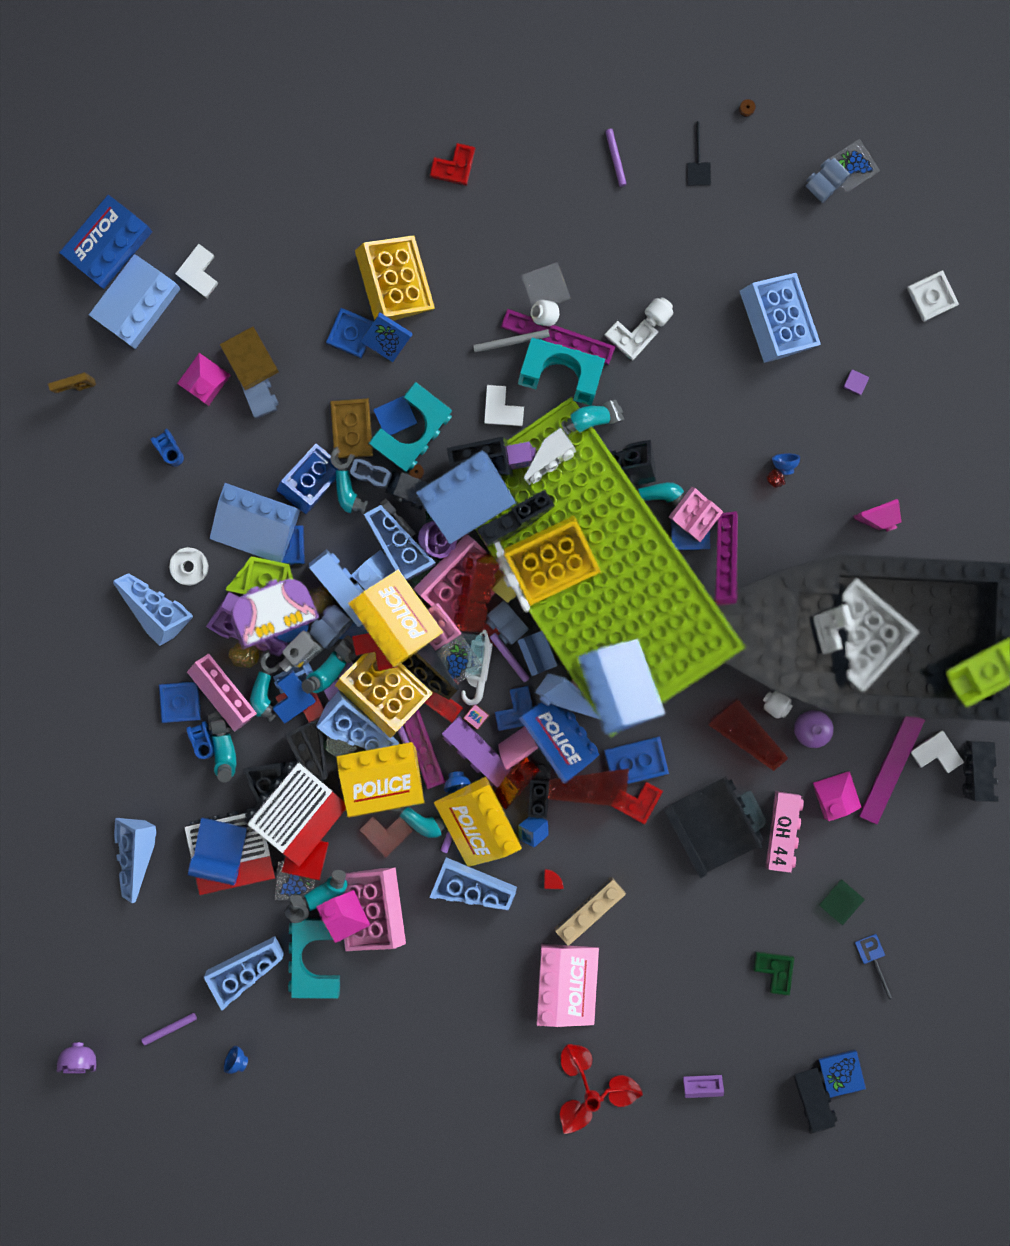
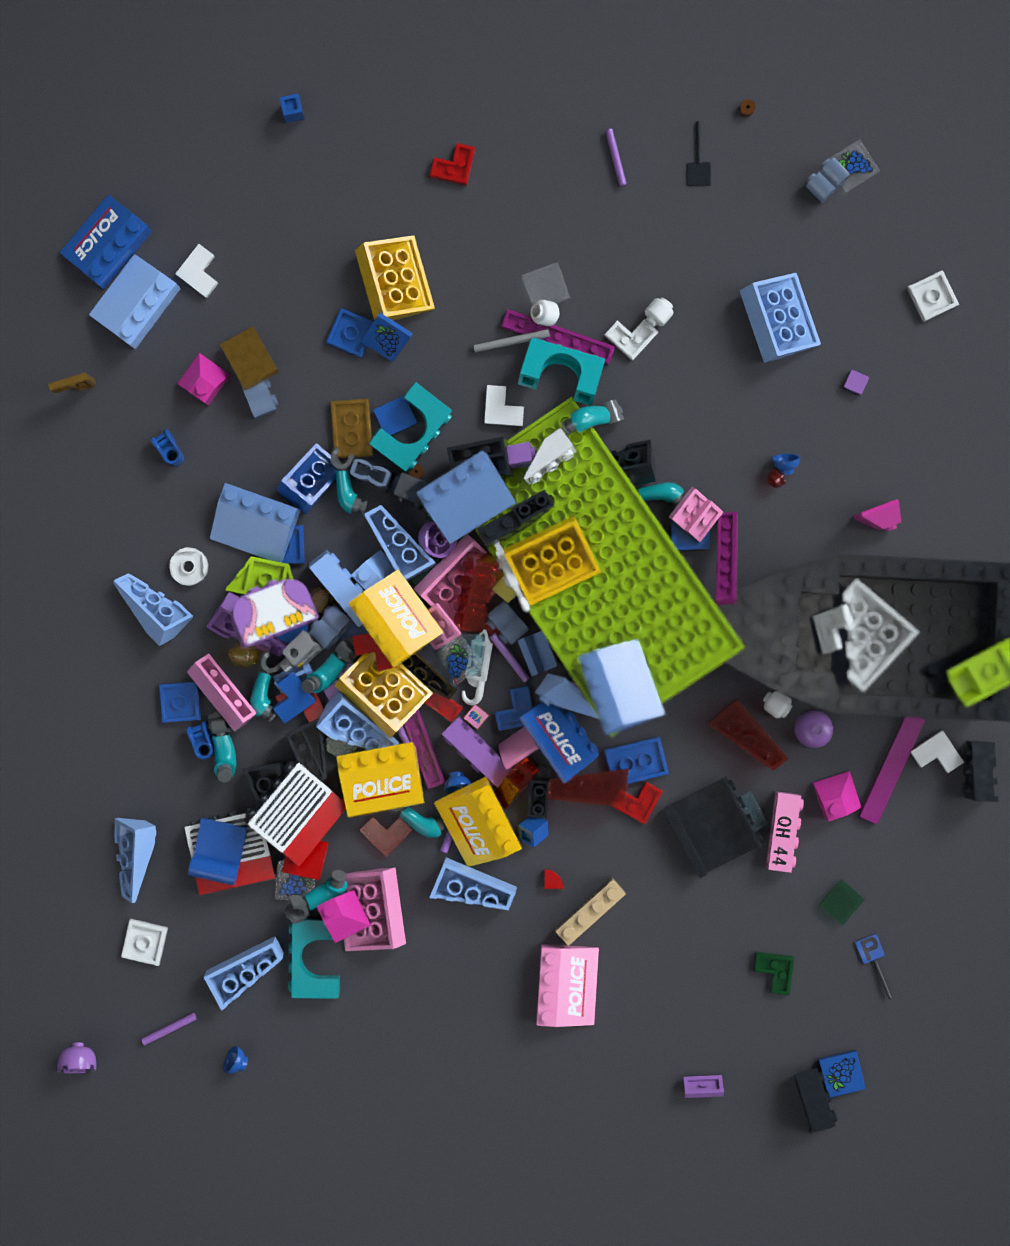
light grey piece [380,499,416,537] -> none
red plant [560,1044,643,1134] -> none
none -> white tile [121,919,168,966]
none -> blue panel [279,93,305,123]

